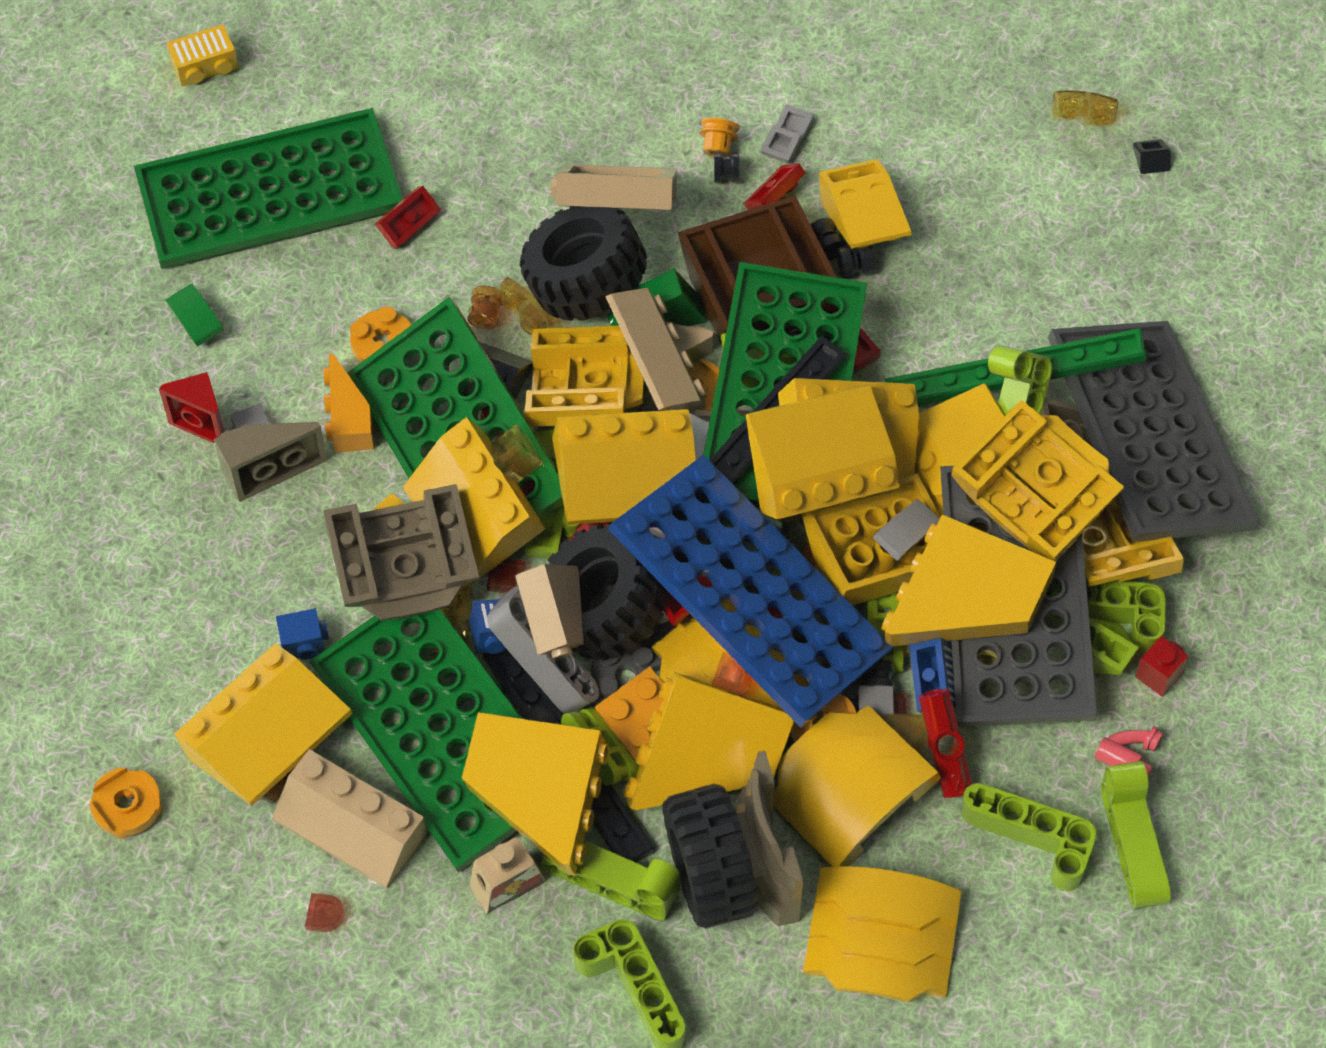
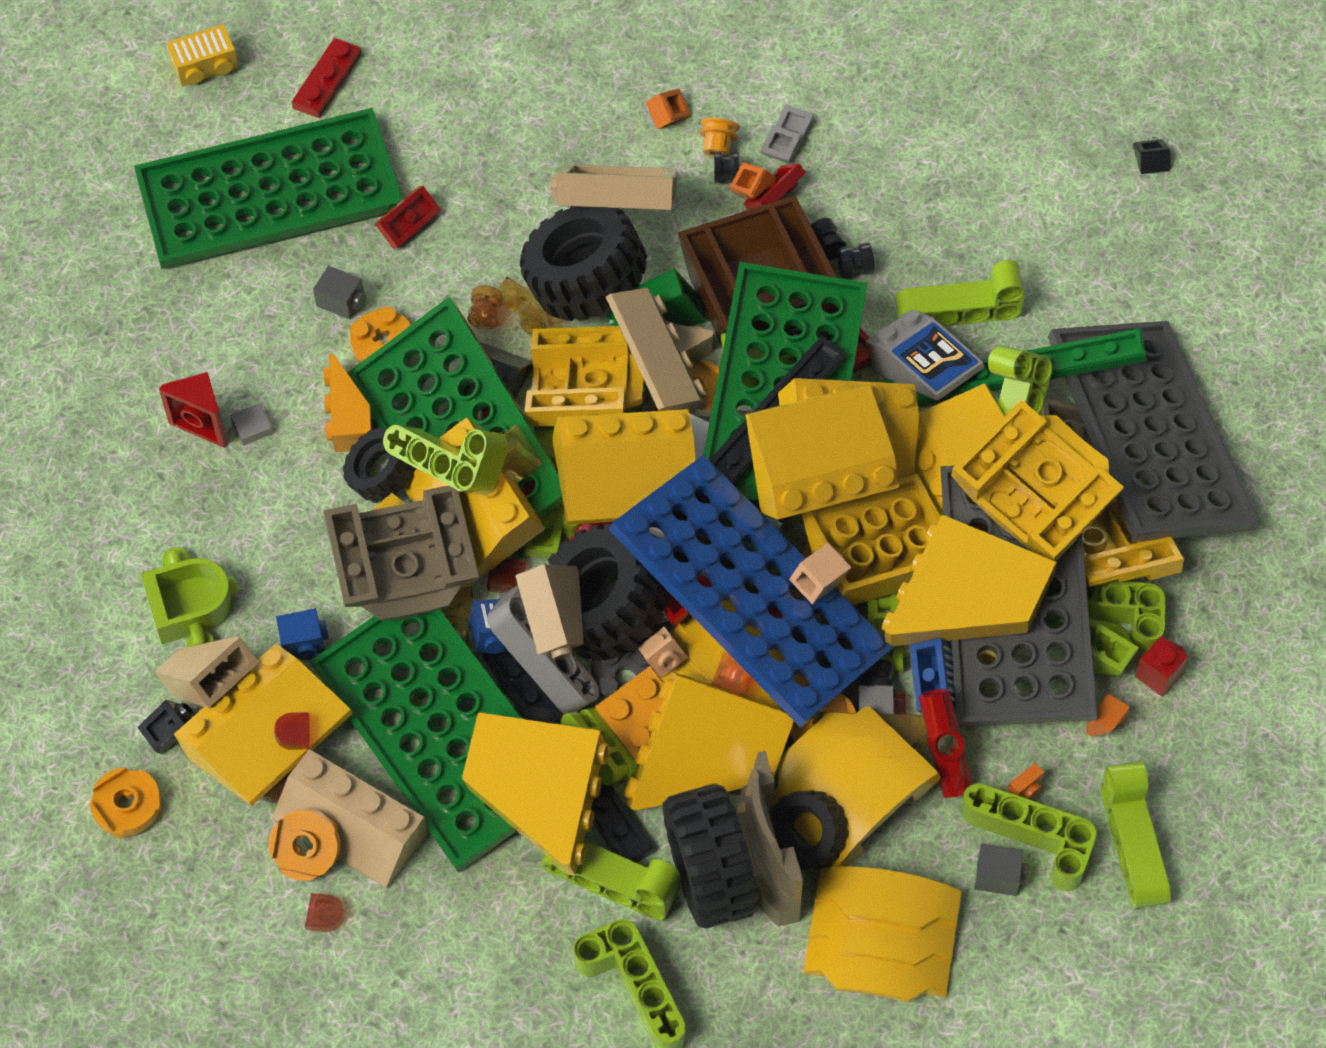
green slope [165,283,224,347] -> none
dark tan slope [214,422,328,502] -> none
tan torso [469,837,545,915] -> none
yellow slope [819,159,911,249] -> none
light grey slope [873,499,940,561] -> none
clear yellow slope [1051,90,1119,126] -> none
coral plant [1094,726,1163,776] -> none
none -> black bracket [137,699,196,754]
none -> lime piece [140,547,239,647]
none -> tan slope [154,636,259,708]
none -> light orange plate [268,808,341,881]
none -> clear red tile [274,712,310,750]
none -> red plate [291,37,362,118]
none -> dark grey brick [313,265,366,320]
none -> black tyre [343,427,416,503]
none -> lime beam [383,425,508,495]
none -> light nougat bracket [638,627,688,678]
none -> orange slope [645,88,691,129]
none -> orange slope [729,162,776,199]
none -> black tyre [770,790,849,870]
none -> light nougat brick [789,543,851,604]
none -> slope [865,309,985,401]
none -> lime beam [894,260,1025,326]
none -> dark grey brick [974,844,1029,896]
none -> orange plate [1008,763,1045,800]
none -> orange slope [1086,694,1130,736]

